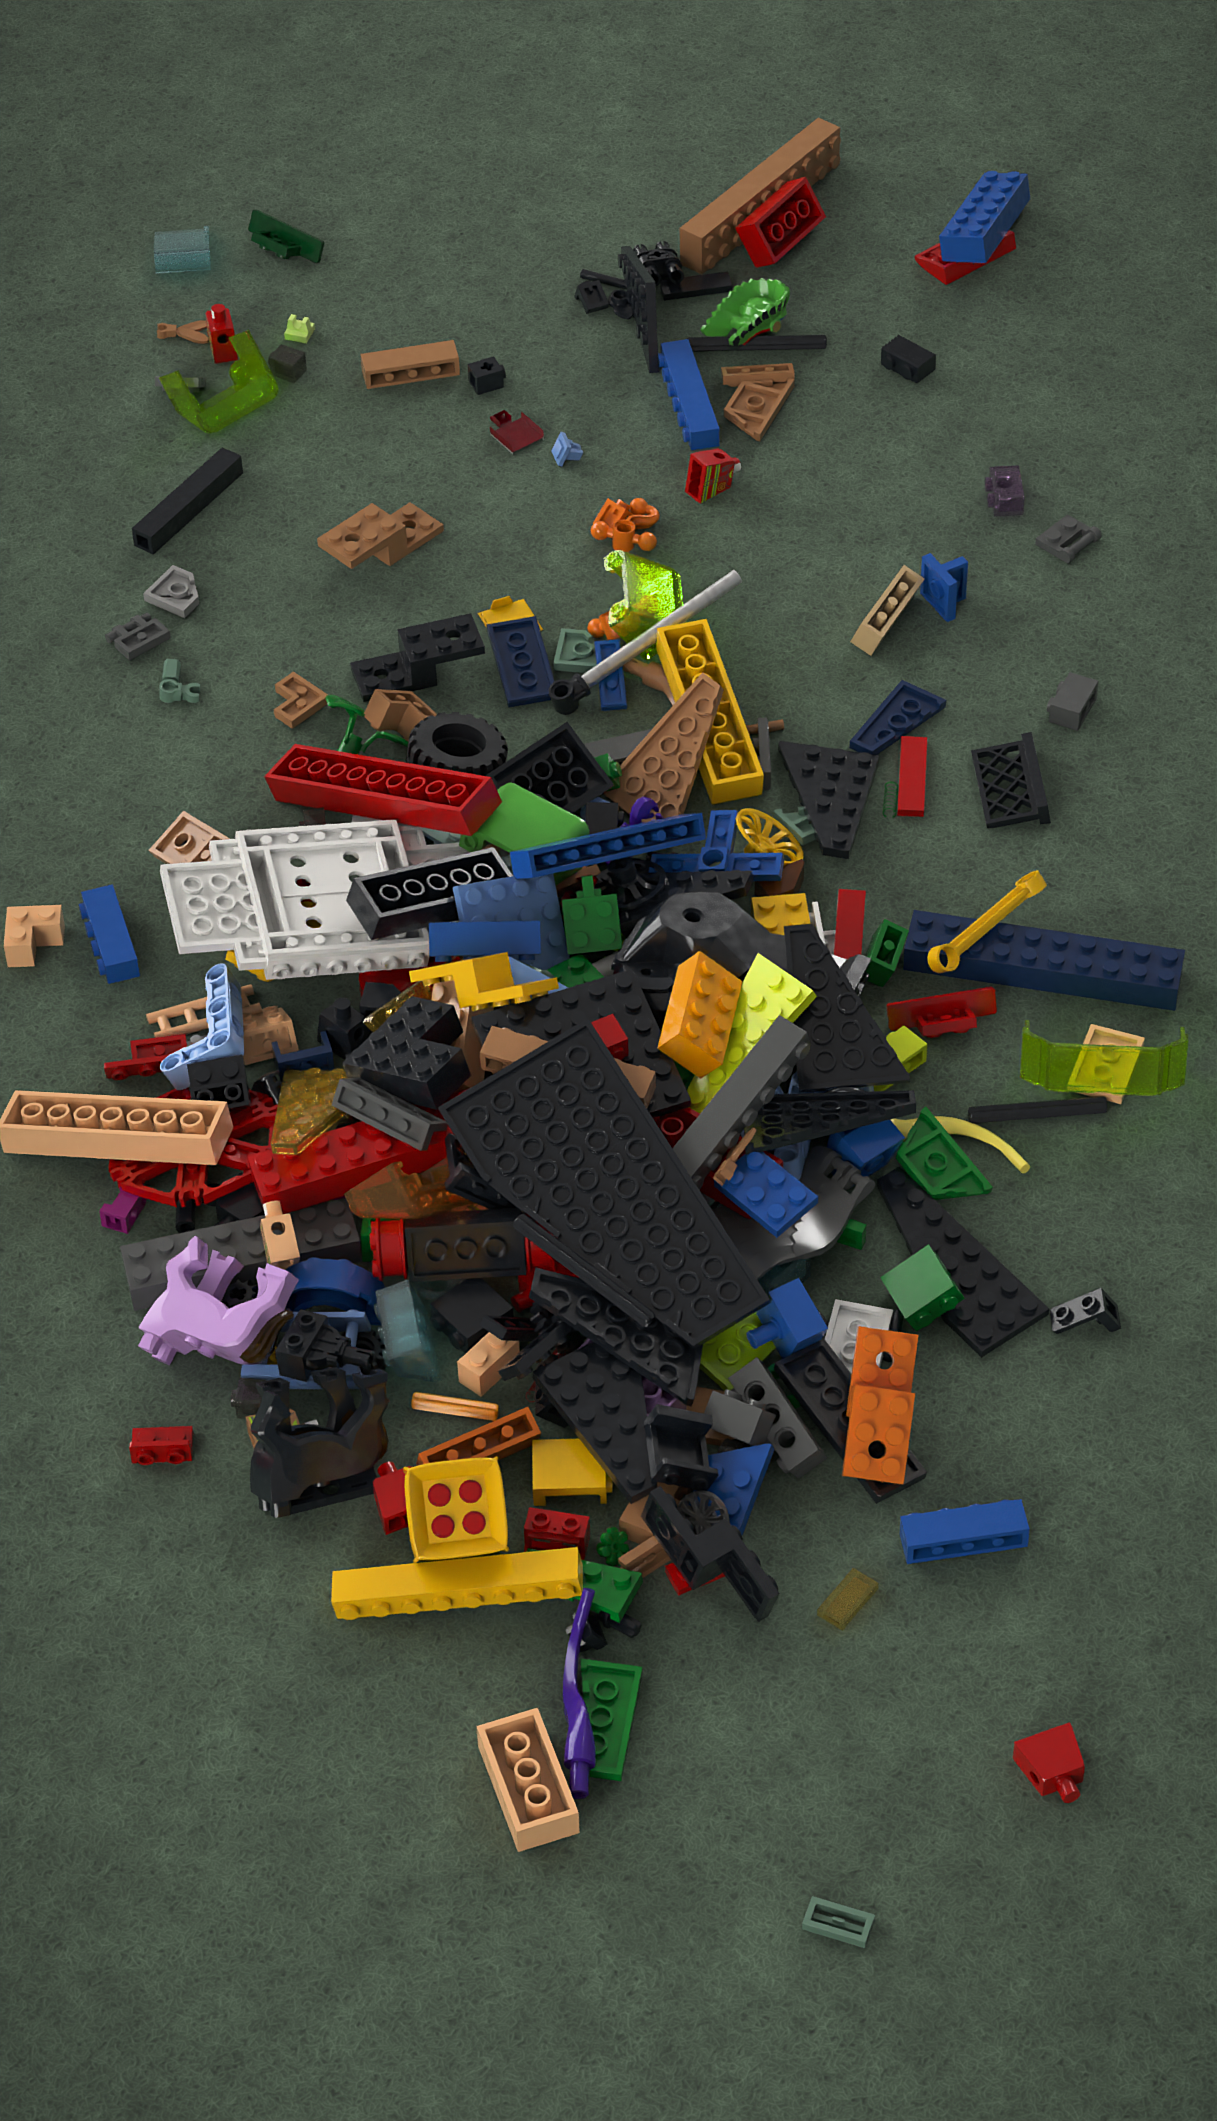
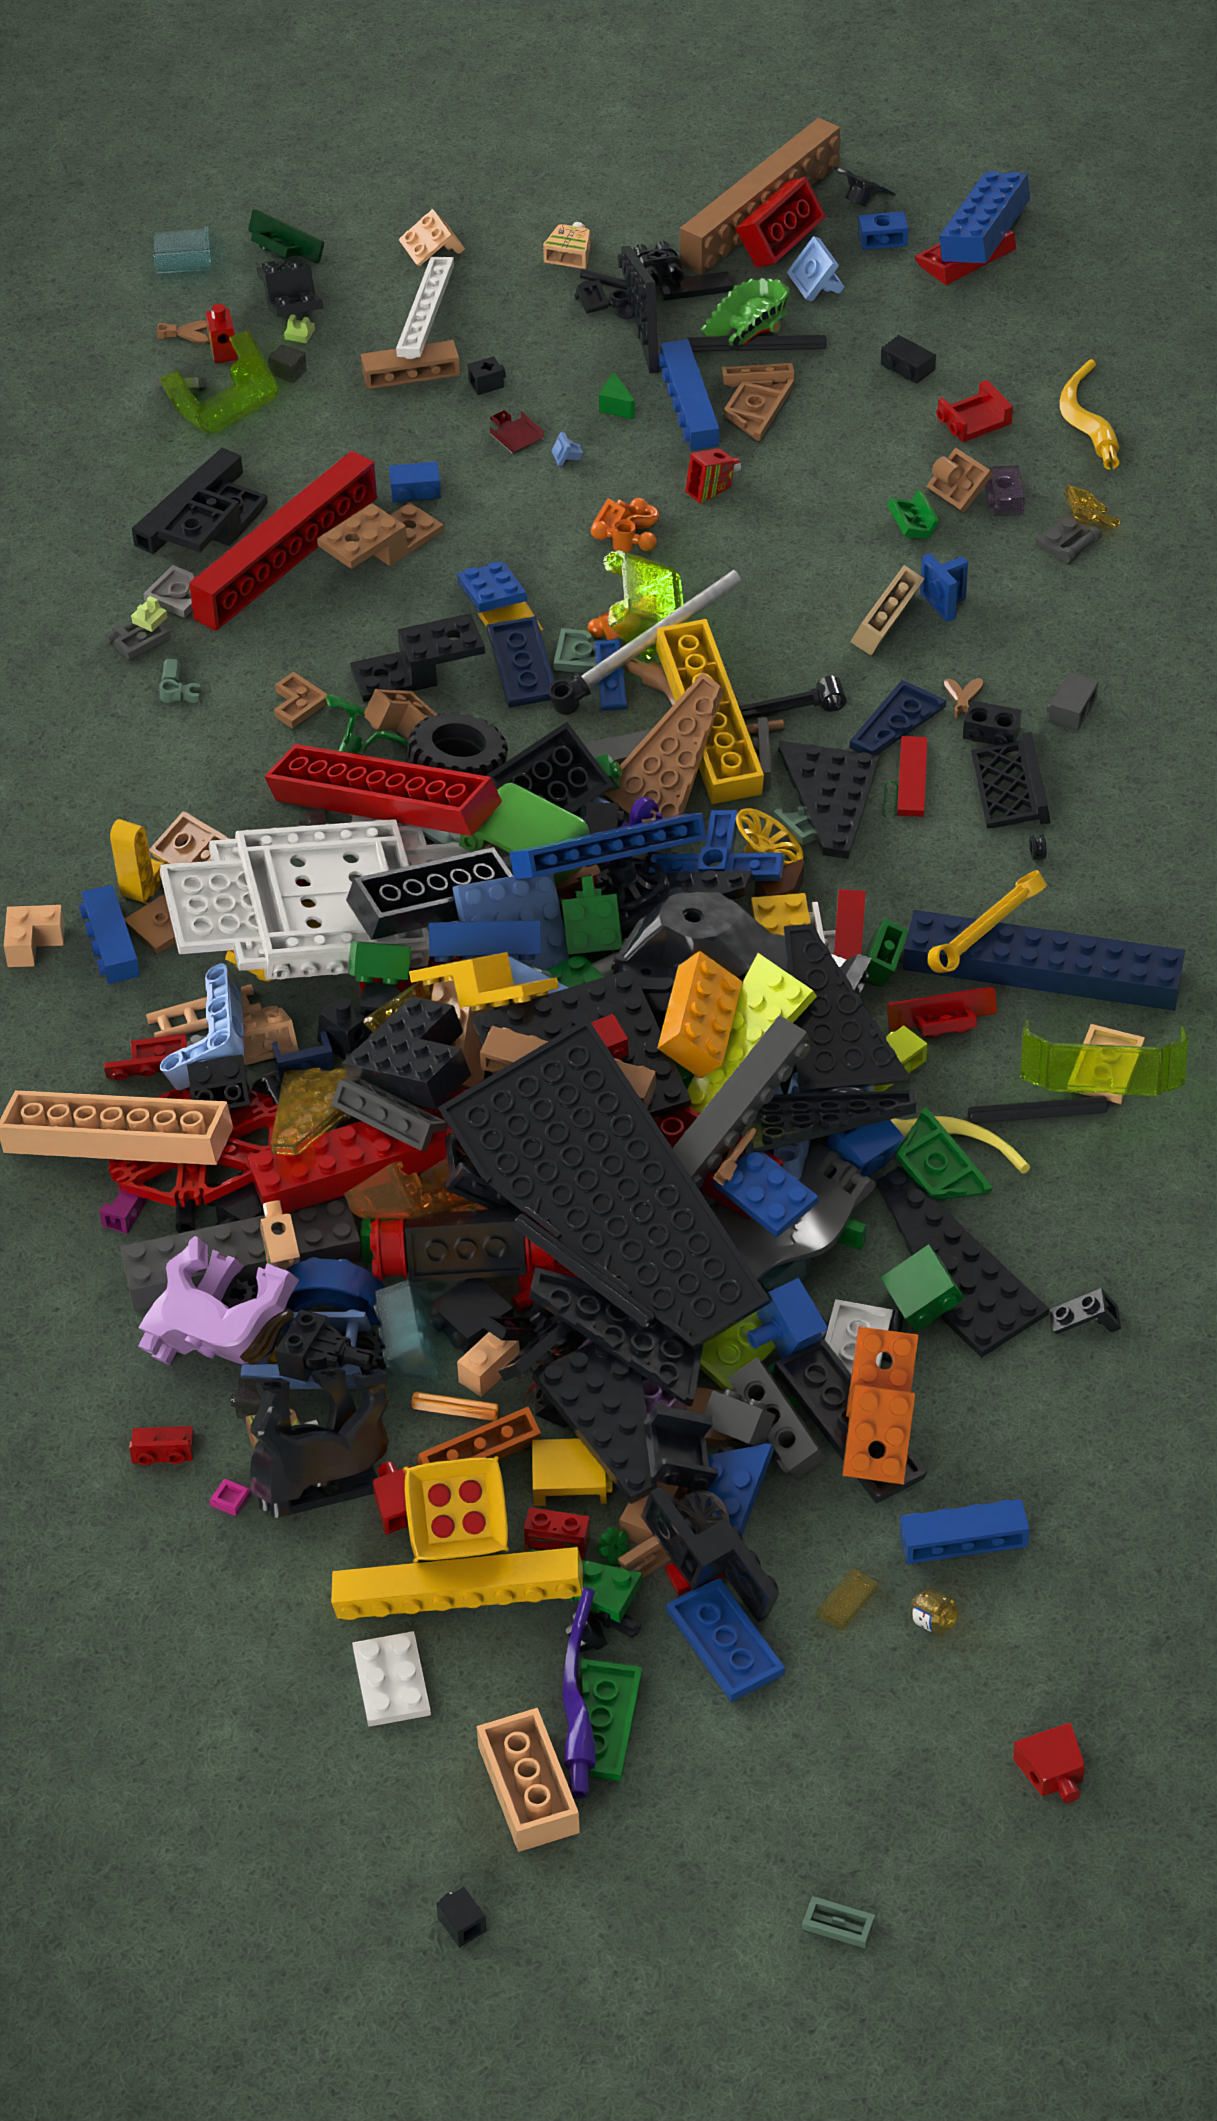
none -> yellow beam [110,819,165,905]
none -> medium nougat plate [124,894,176,954]
none -> yellowish green tile [131,596,167,632]
none -> black bracket [157,481,268,553]
none -> red brick [189,451,377,631]
none -> dark pink tile [209,1478,251,1516]
none -> black bracket [256,257,324,317]
none -> green brick [348,941,411,984]
none -> white plate [352,1631,431,1727]
none -> blue brick [389,462,441,502]
none -> white plate [396,257,454,359]
none -> light nougat bracket [399,209,465,266]
none -> black brick [436,1887,487,1948]
none -> blue plate [457,562,527,613]
none -> light nougat torso [543,222,590,269]
none -> green slope [599,373,635,419]
none -> blue plate [666,1578,785,1702]
none -> black piece [738,676,847,719]
none -> light blue bracket [787,236,845,301]
none -> black wheel [833,167,896,207]
none -> blue brick [858,211,908,250]
none -> green bracket [887,490,939,539]
none -> clear yellow head [911,1588,958,1634]
none -> medium nougat plate [926,447,993,513]
none -> red panel [936,380,1013,442]
none -> medium nougat piece [944,678,983,719]
none -> black brick [963,700,1022,745]
none -> black bush [1029,835,1047,860]
none -> yellow animal [1060,359,1119,469]
none -> clear yellow wing [1063,485,1120,529]

